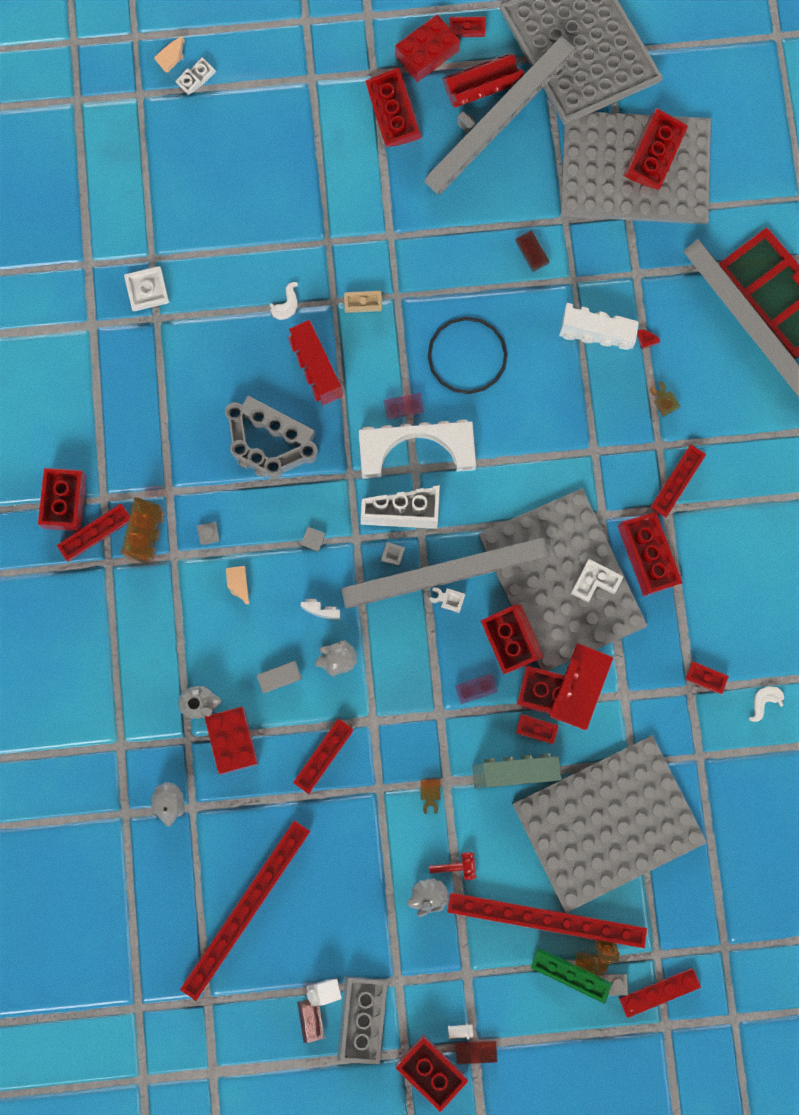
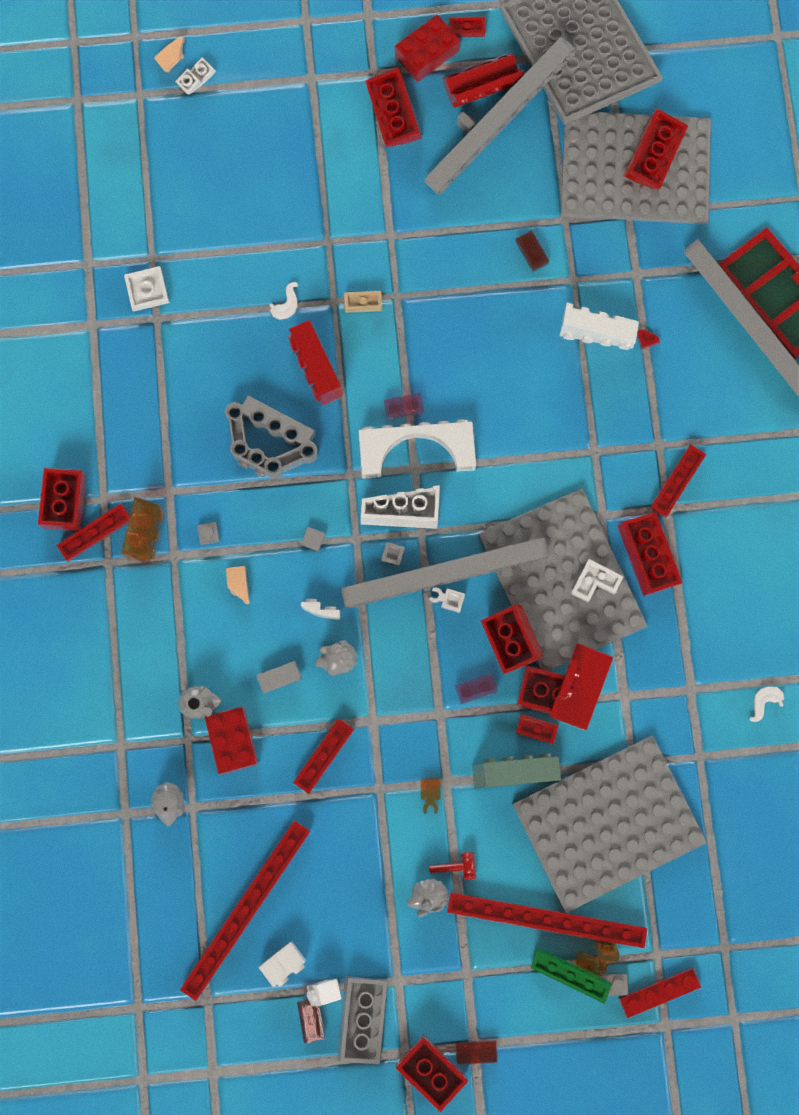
black piece [427,317,508,394] -> none
white pin [448,1023,473,1040] -> none
clear orange plate [650,381,680,417] -> none
red plate [684,661,729,695] -> none
none -> white brick [259,941,306,987]

